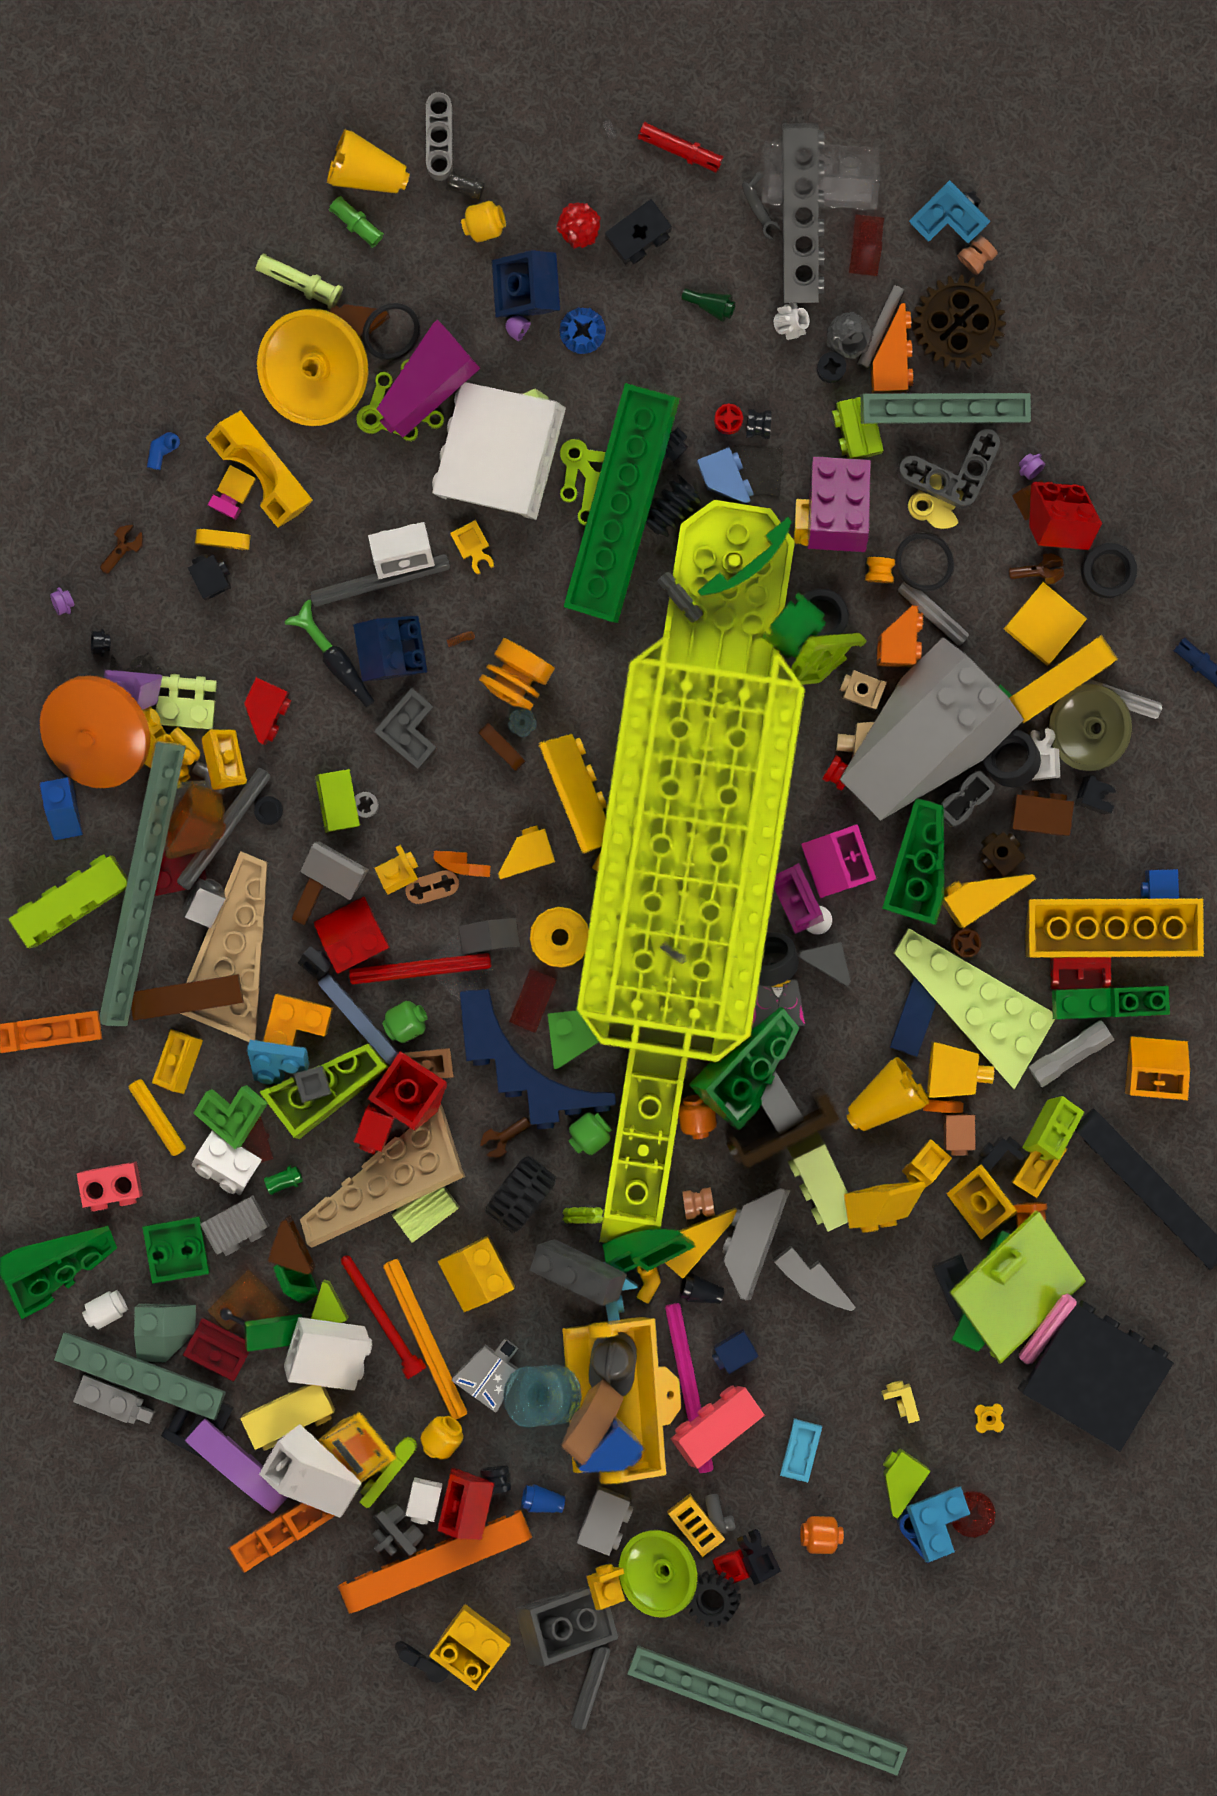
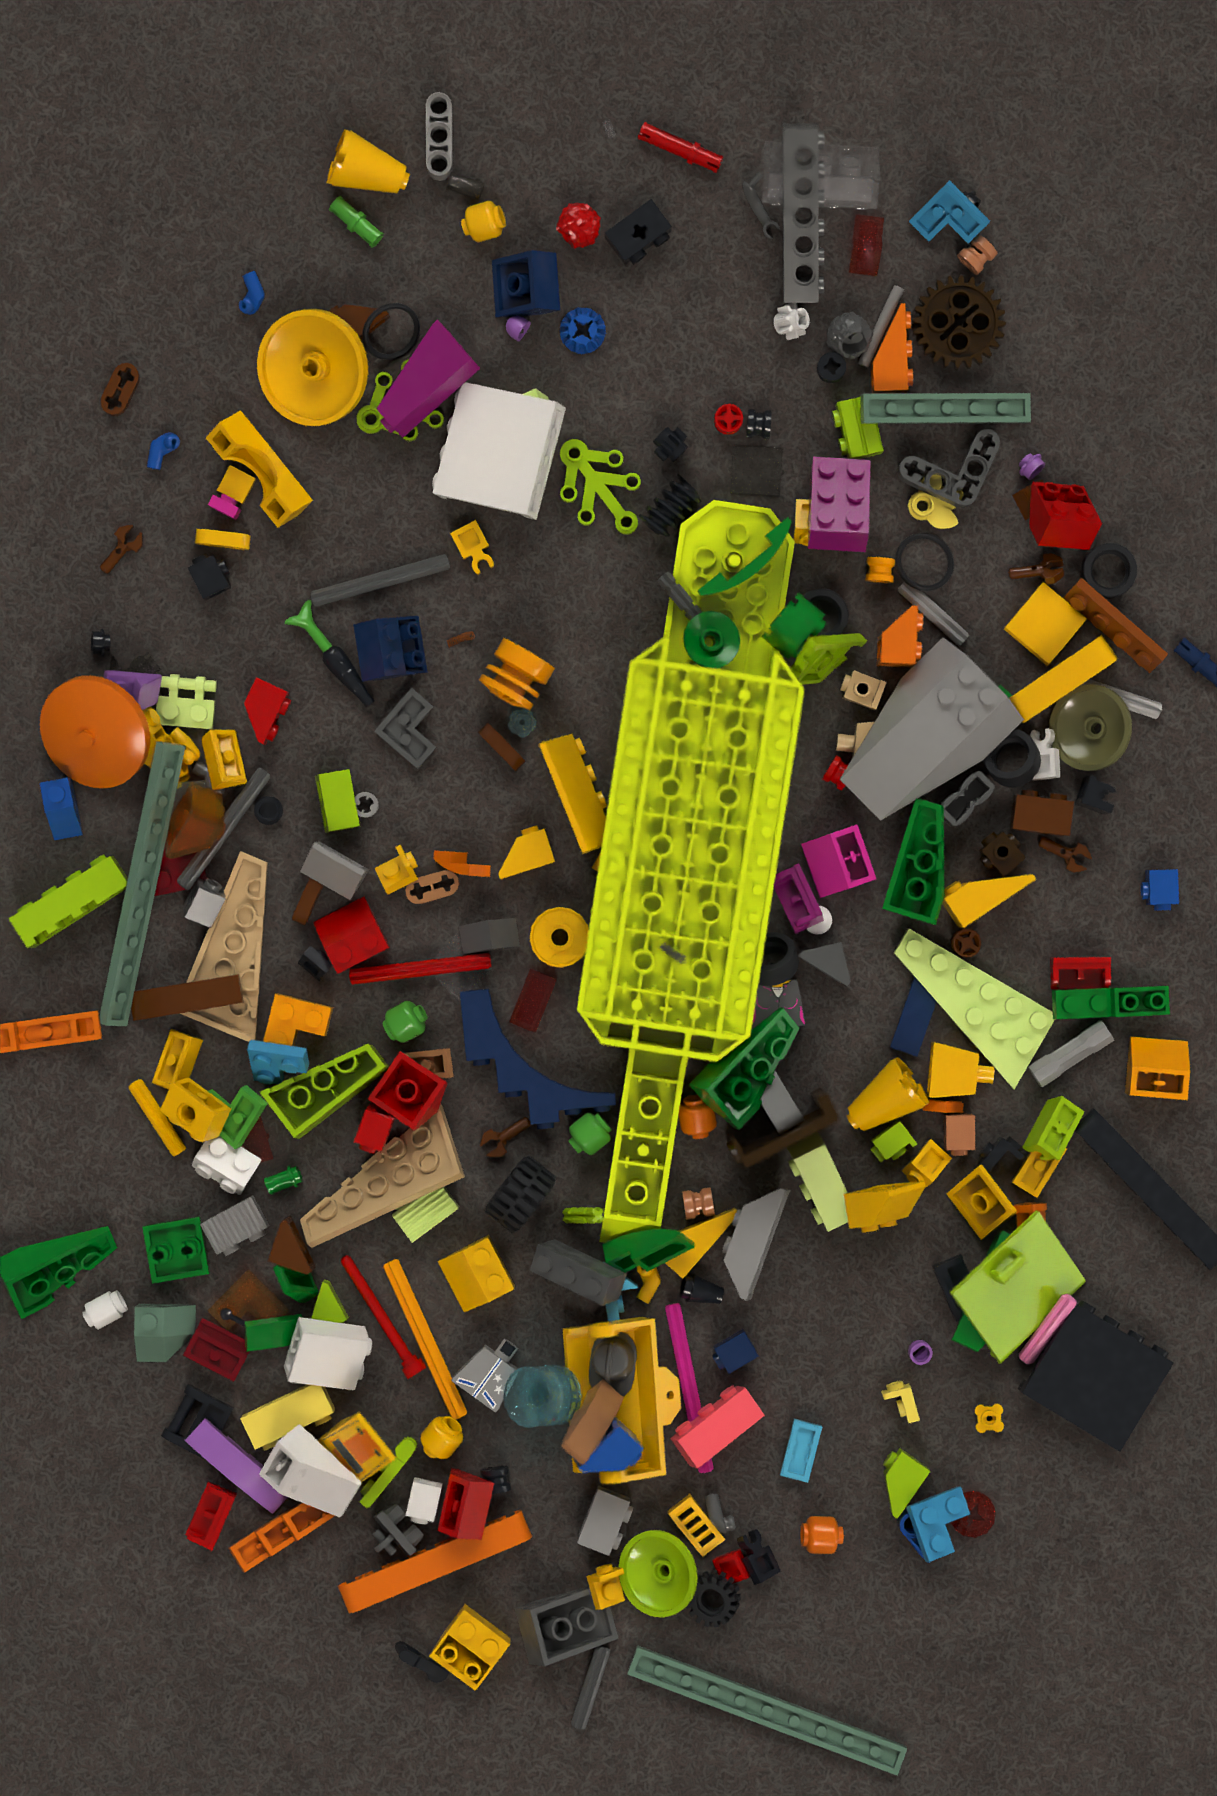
medium lavender plate [50,587,74,615] -> none
sand green plate [54,1332,226,1420] -> none
light grey hinge [73,1374,155,1424] -> none
coral brick [77,1161,143,1211] -> none
yellowish green pin [255,253,343,309] -> none
dark grey plate [294,1066,332,1103] -> none
sand blue beam [318,973,399,1065] -> none
white brick [368,522,435,579] -> none
blue cone [521,1484,565,1513] -> none
bright green wing [548,1010,599,1069] -> none
green plate [564,383,680,623] -> none
dark green cone [682,289,736,322] -> none
medium blue slope [697,447,754,505] -> none
light grey slope [773,1246,856,1311] -> none
yellow slope [1025,899,1204,957] -> none
none -> reddish brown beam [100,363,140,416]
none -> yellow brick [159,1078,231,1142]
none -> red hinge [185,1481,237,1551]
none -> blue arm [239,271,265,315]
none -> green dish [683,611,740,669]
none -> lime brick [870,1120,917,1163]
none -> medium lavender hinge [908,1340,933,1365]
none -> reddish brown bar [1038,836,1092,873]
none -> dark orange plate [1063,578,1168,673]

